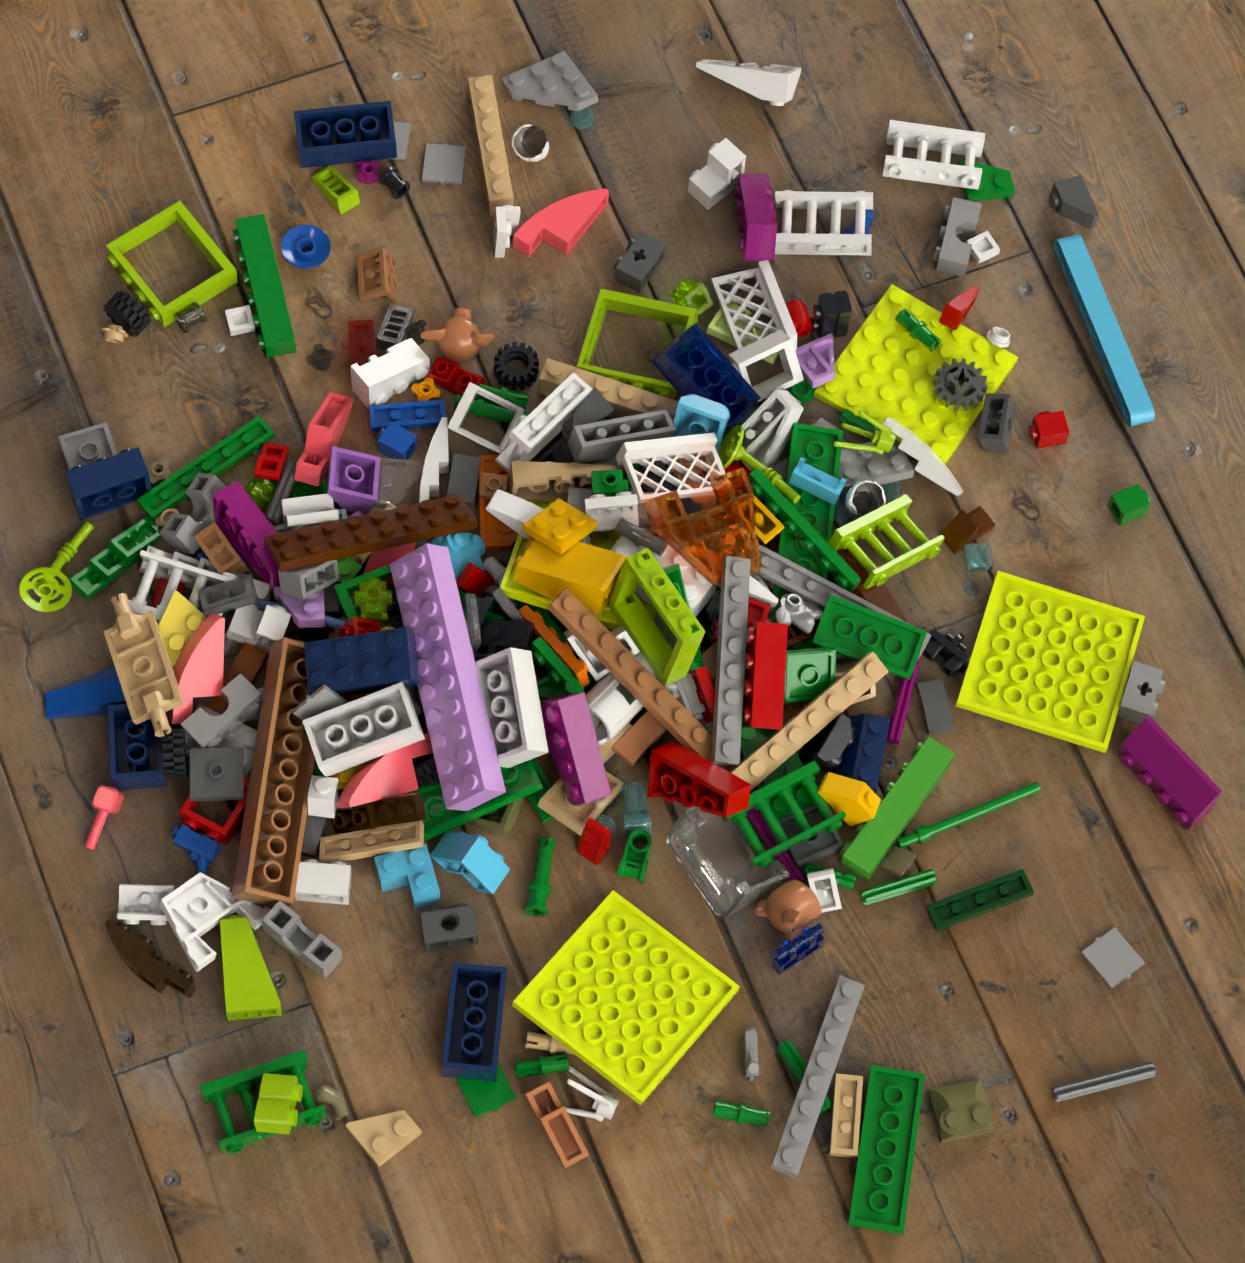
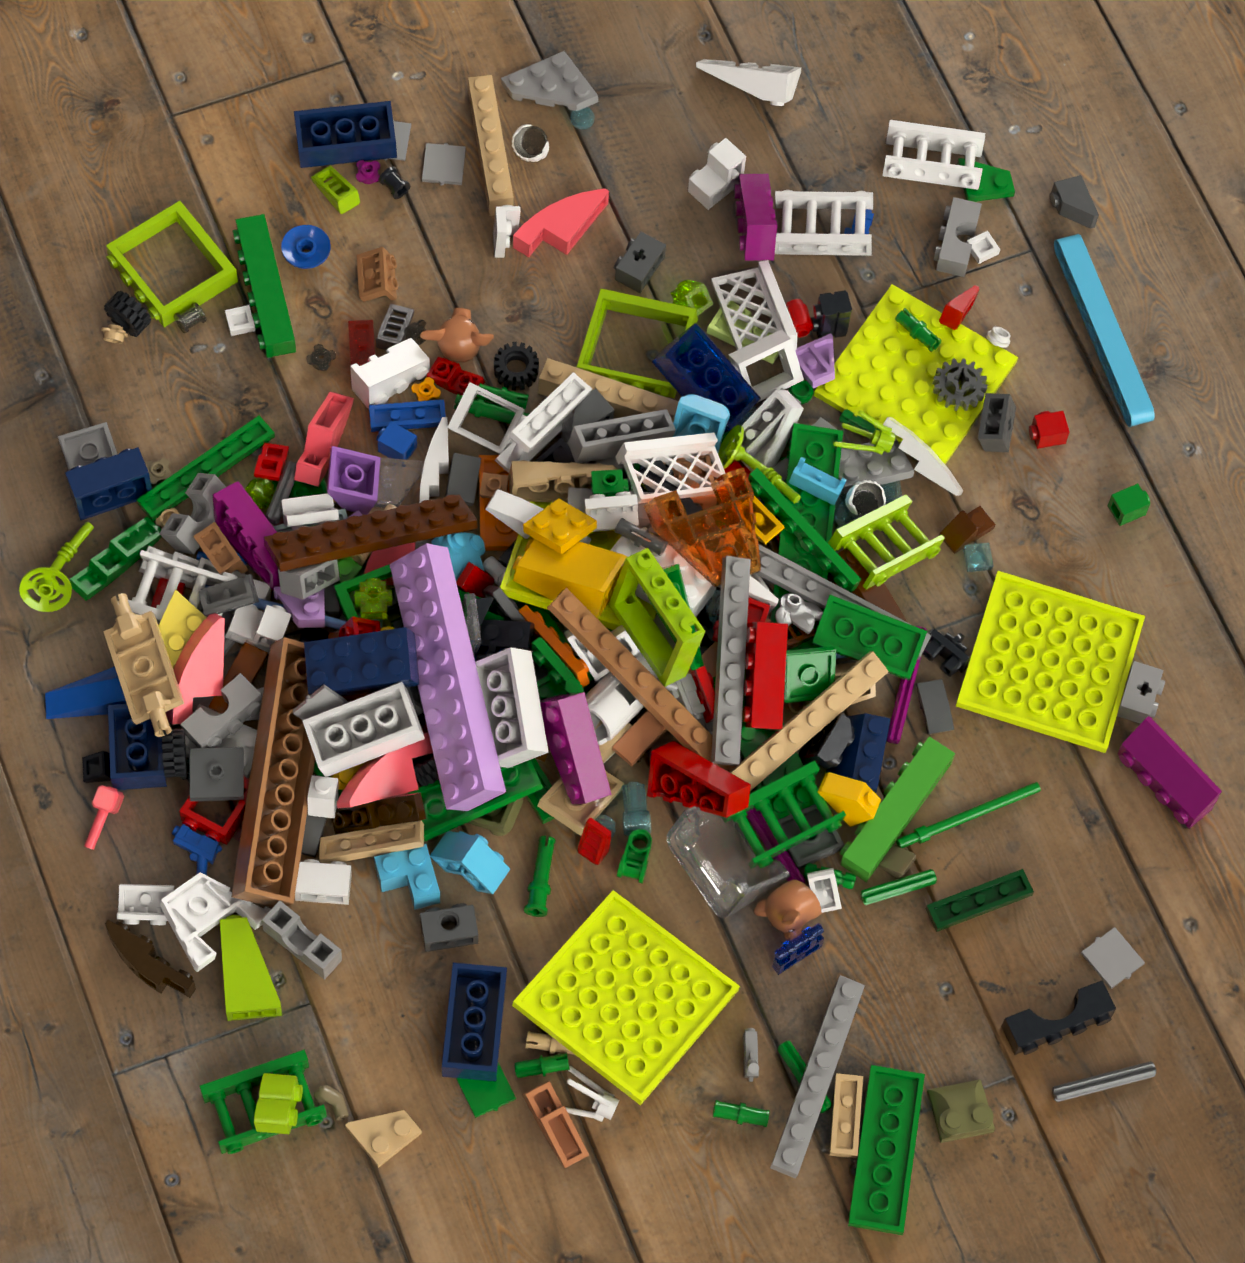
none -> black slope [82,751,111,783]
none -> black arch [1001,980,1116,1055]

